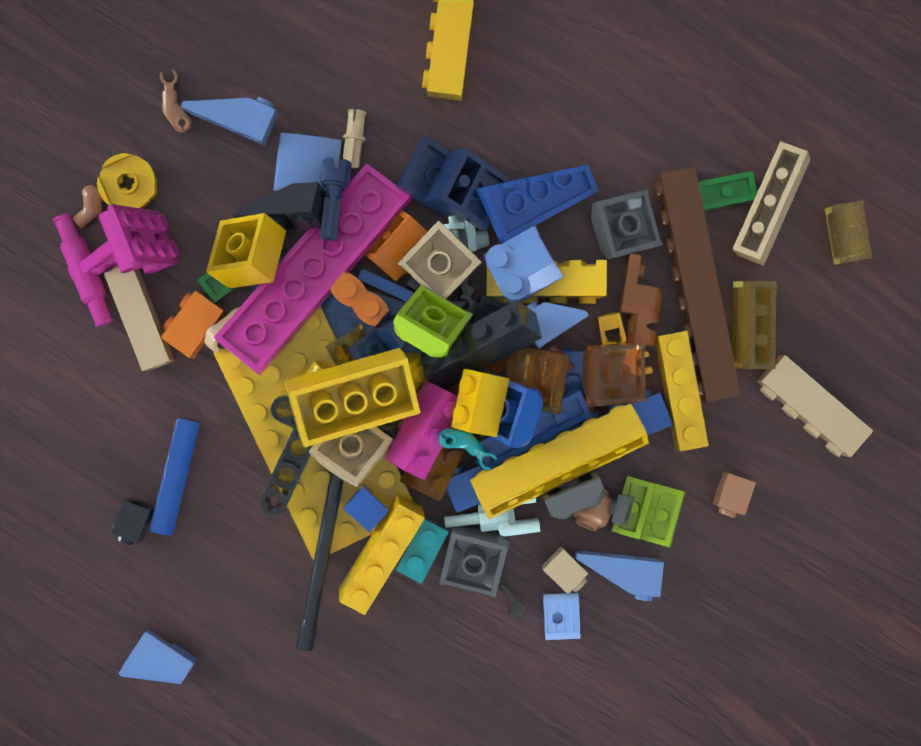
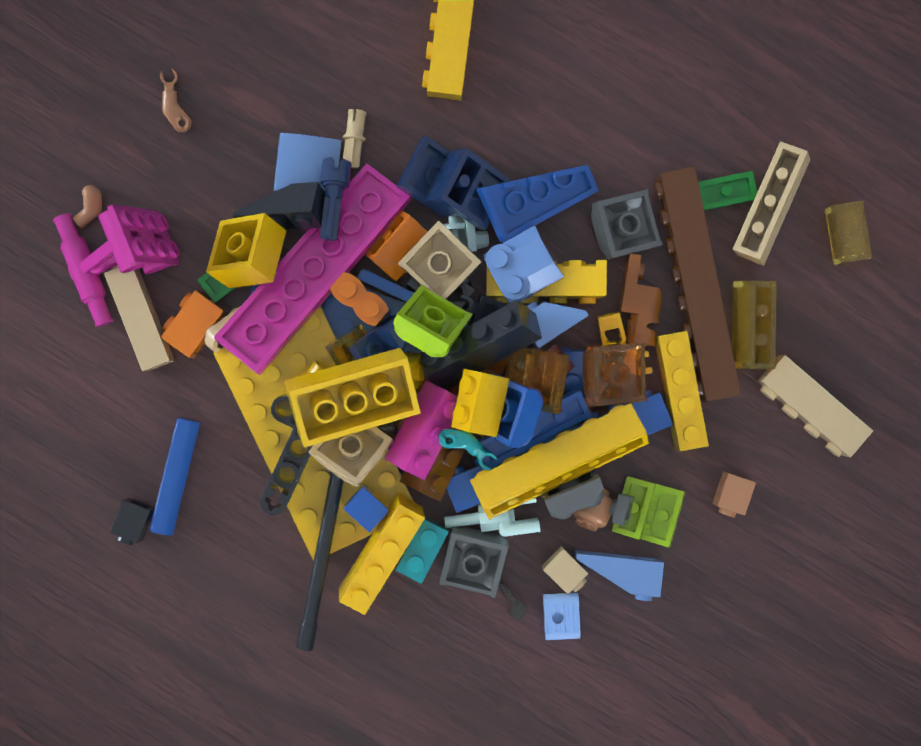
yellow plate [97,153,157,209] -> none
medium blue slope [118,629,198,684] -> none
medium blue slope [181,97,279,146] -> none

